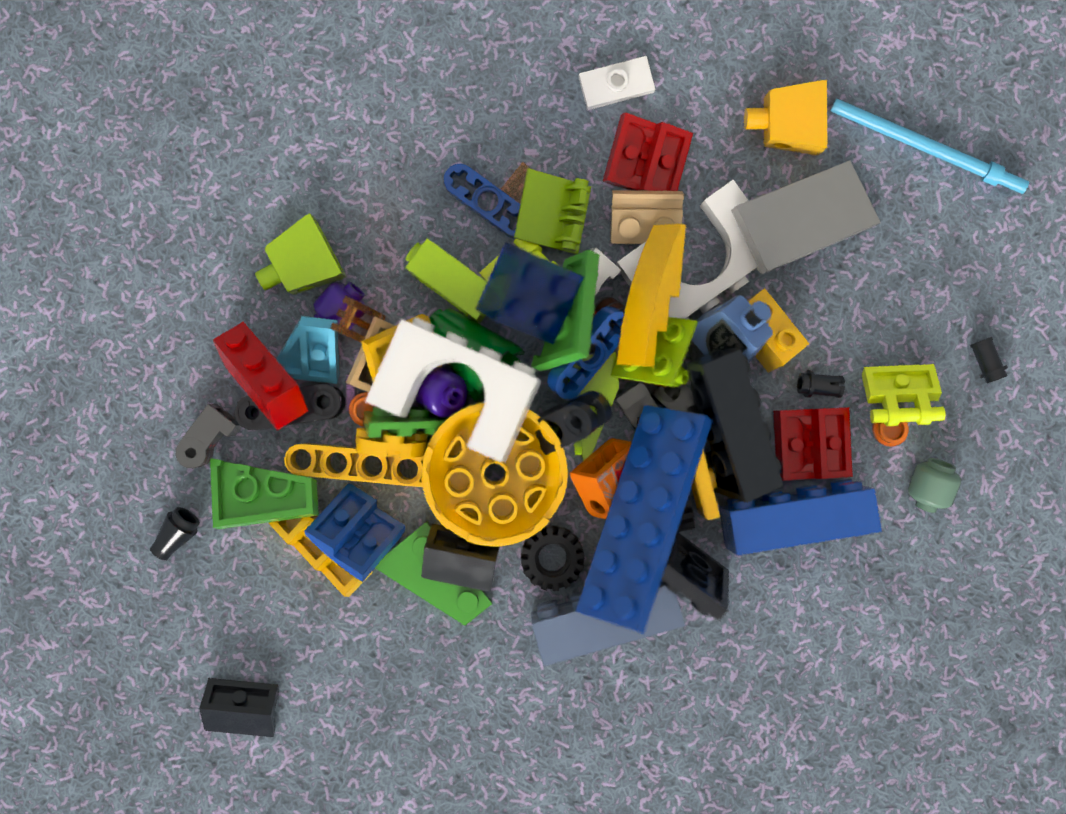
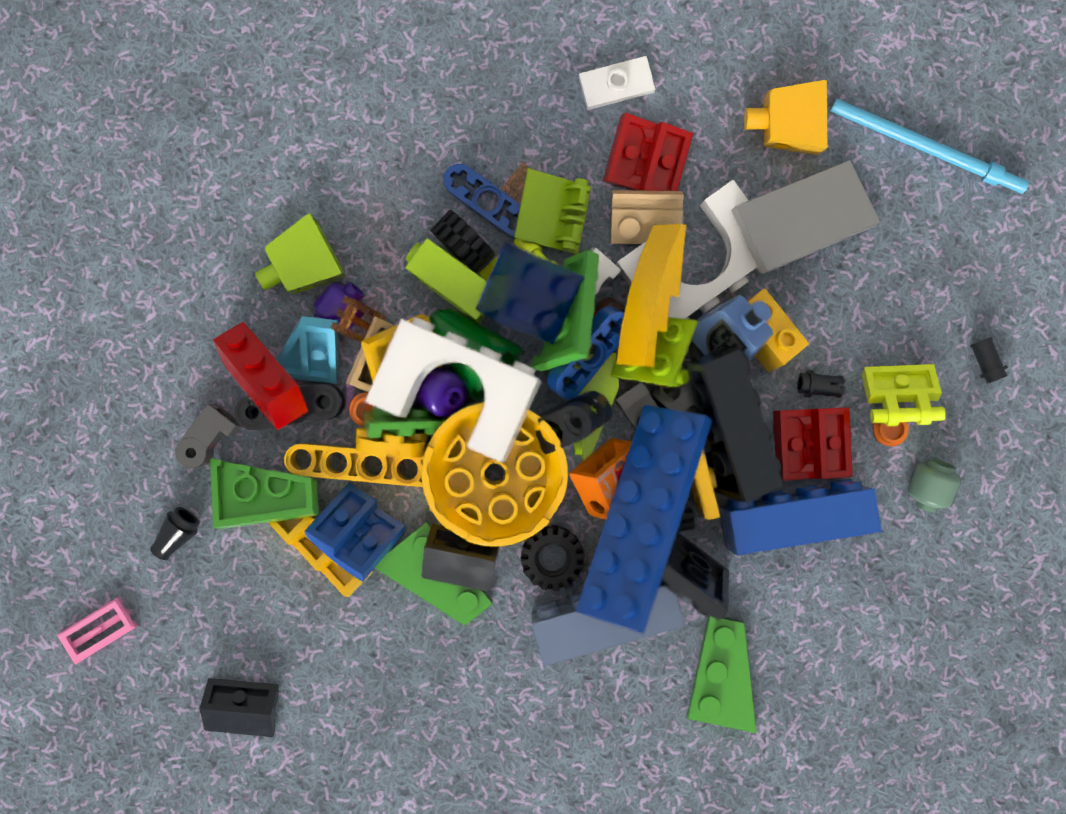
none -> bright pink tile [57,597,138,664]
none -> black tyre [430,210,496,274]
none -> bright green wing [687,614,757,733]

